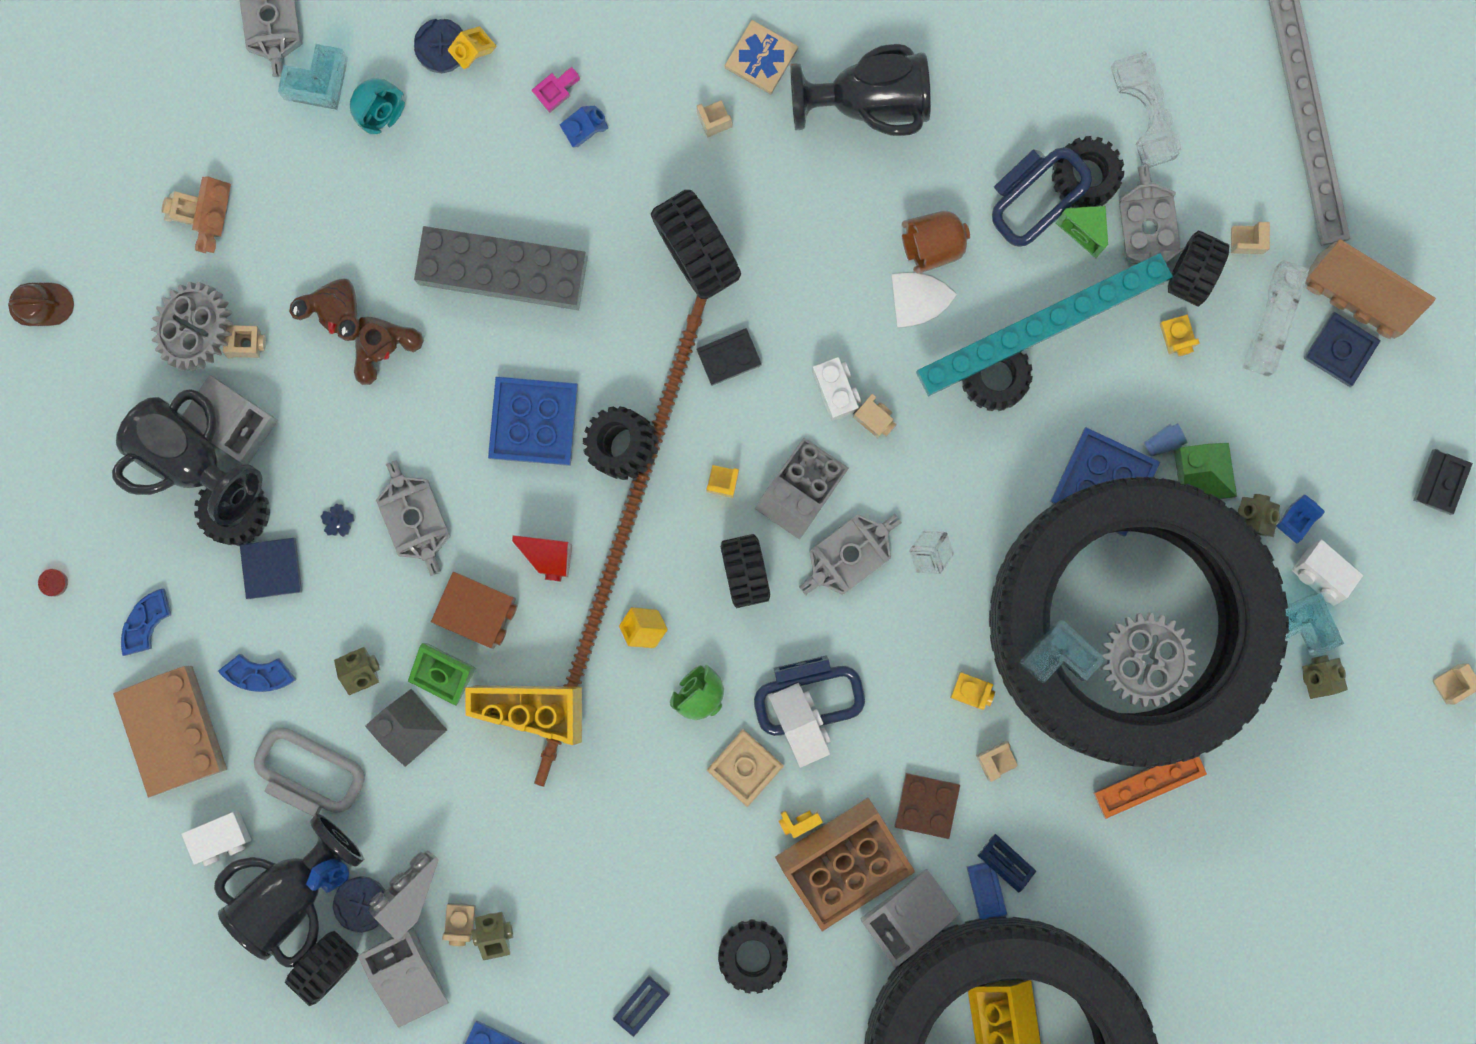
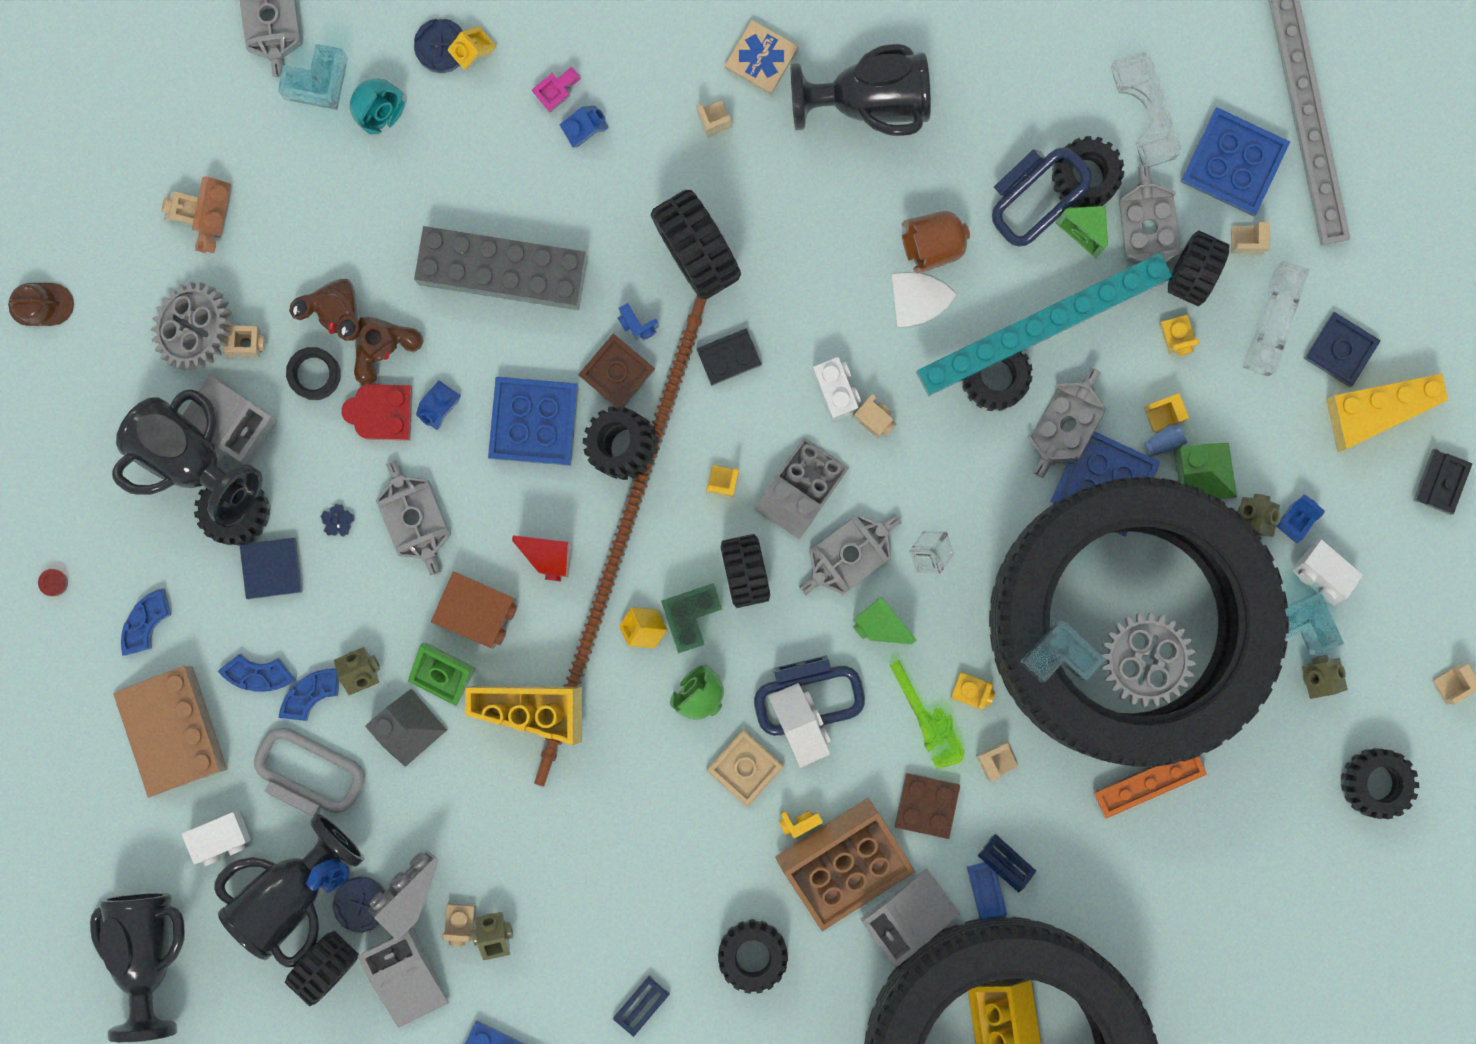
medium nougat slope [1301,239,1436,339] -> none
none -> black piece [90,893,185,1043]
none -> blue tile [278,668,340,721]
none -> black tyre [286,347,341,400]
none -> red plate [341,384,412,441]
none -> blue bracket [416,380,461,430]
none -> reddish brown plate [578,333,655,409]
none -> blue bracket [617,303,659,341]
none -> clear green brick [661,583,722,654]
none -> bright green slope [853,597,917,645]
none -> clear neon green piece [889,660,964,769]
none -> light grey plate [1028,367,1107,478]
none -> yellow panel [1144,393,1189,432]
none -> blue plate [1180,107,1290,216]
none -> yellow wedge [1326,374,1448,452]
none -> black tyre [1341,748,1419,819]

